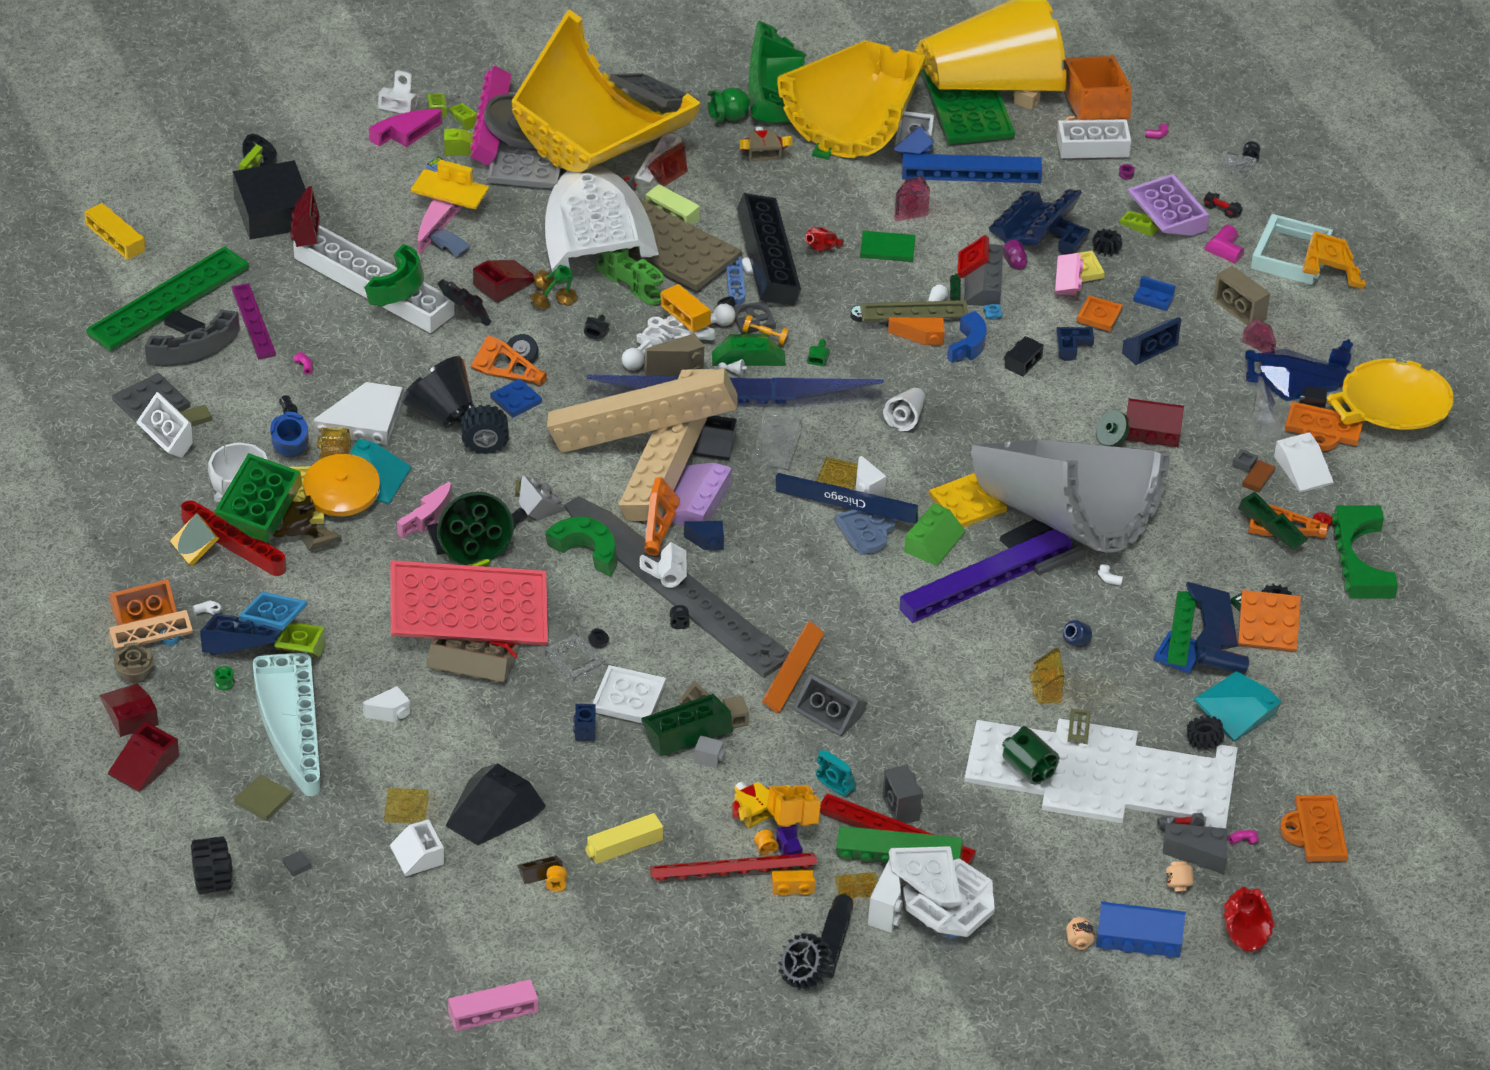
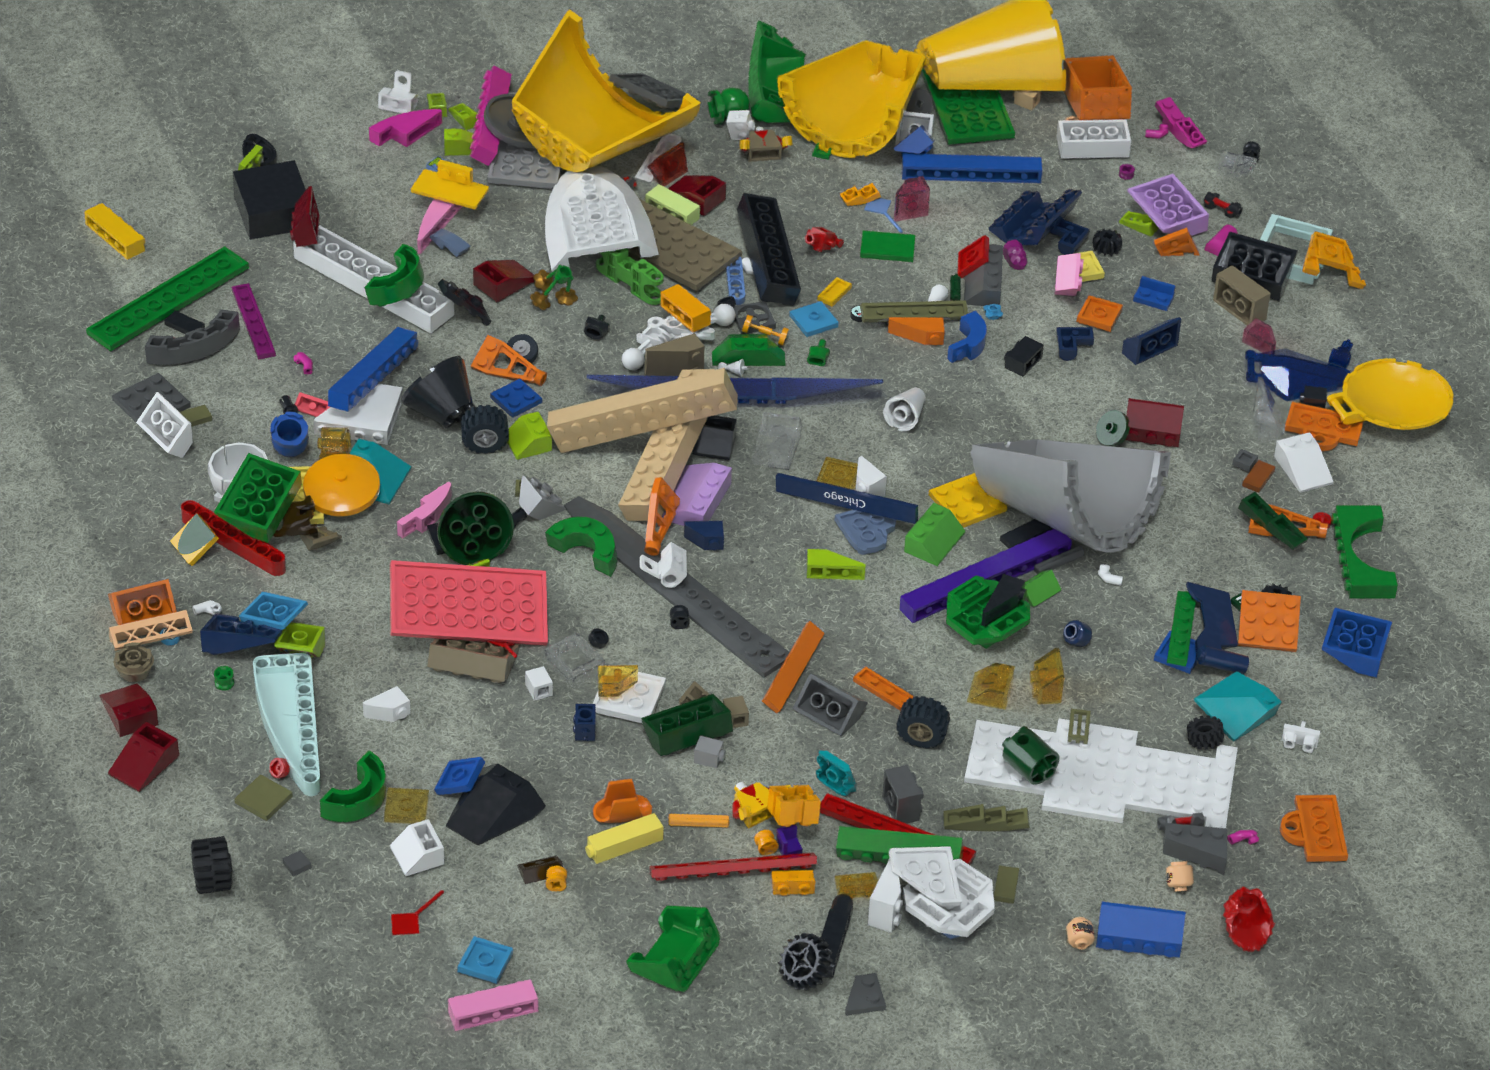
none -> red tile [269,758,290,778]
none -> coral slope [295,392,330,417]
none -> green brick [320,750,386,822]
none -> blue brick [328,327,418,412]
none -> red piece [391,890,444,935]
none -> blue plate [434,757,485,795]
none -> dark azure plate [458,936,513,984]
none -> lime slope [507,411,552,460]
none -> white brick [525,666,553,701]
none -> orange piece [593,779,652,823]
none -> clear yellow slope [598,665,638,697]
none -> green windscreen [626,906,720,992]
none -> dark red slope [668,175,726,216]
none -> light orange axle [668,814,729,827]
none -> white head [726,110,755,140]
none -> dark azure plate [789,301,839,337]
none -> lime slope [807,549,866,580]
none -> yellow tile [817,277,852,307]
none -> light orange slope [840,183,881,206]
none -> dark grey wing [845,973,886,1016]
none -> orange tile [853,667,914,711]
none -> medium blue piece [864,198,903,233]
none -> black wheel [896,696,950,749]
none -> dark grey piece [906,89,933,114]
none -> olive slope [944,804,1030,832]
none -> green piece [946,576,1030,649]
none -> clear yellow slope [967,663,1015,710]
none -> black slope [981,574,1027,626]
none -> olive tile [994,865,1019,904]
none -> bright green panel [1025,570,1061,607]
none -> orange wing [1154,227,1200,256]
none -> dark pink slope [1155,97,1207,148]
none -> black slope [1211,232,1298,301]
none -> white hips [1281,721,1320,753]
none -> blue slope [1322,608,1392,678]

